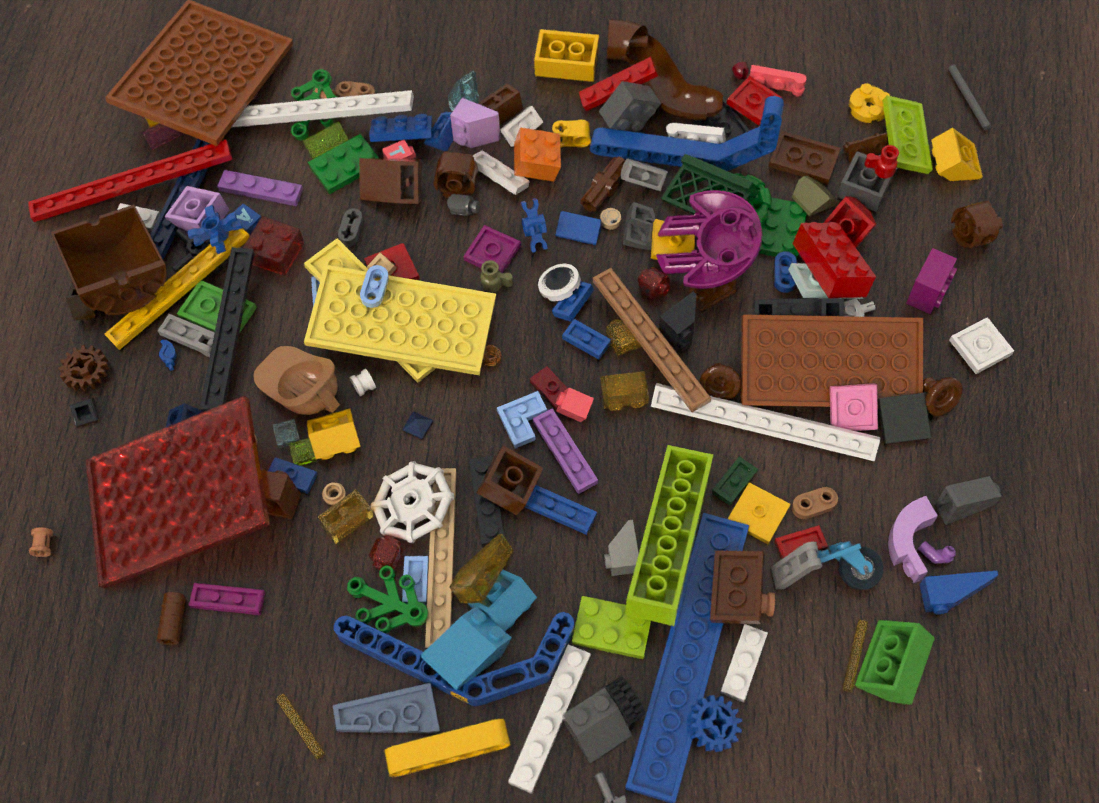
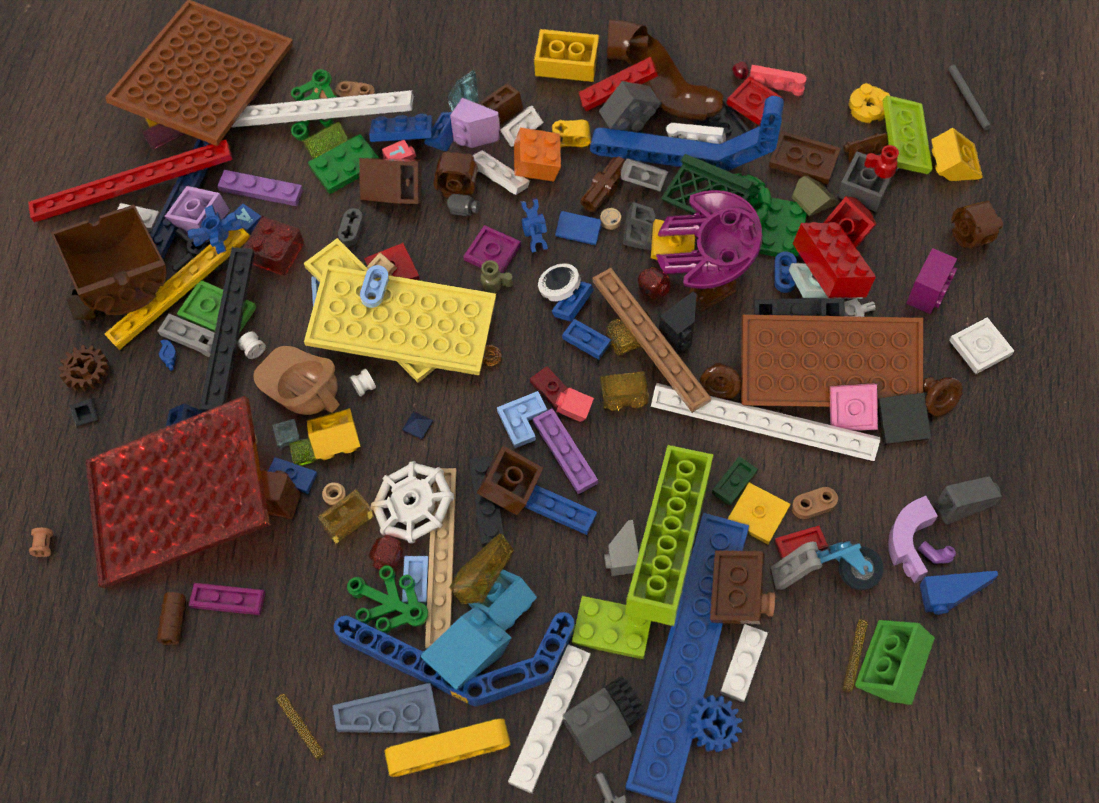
none -> white wheel [237,331,266,359]

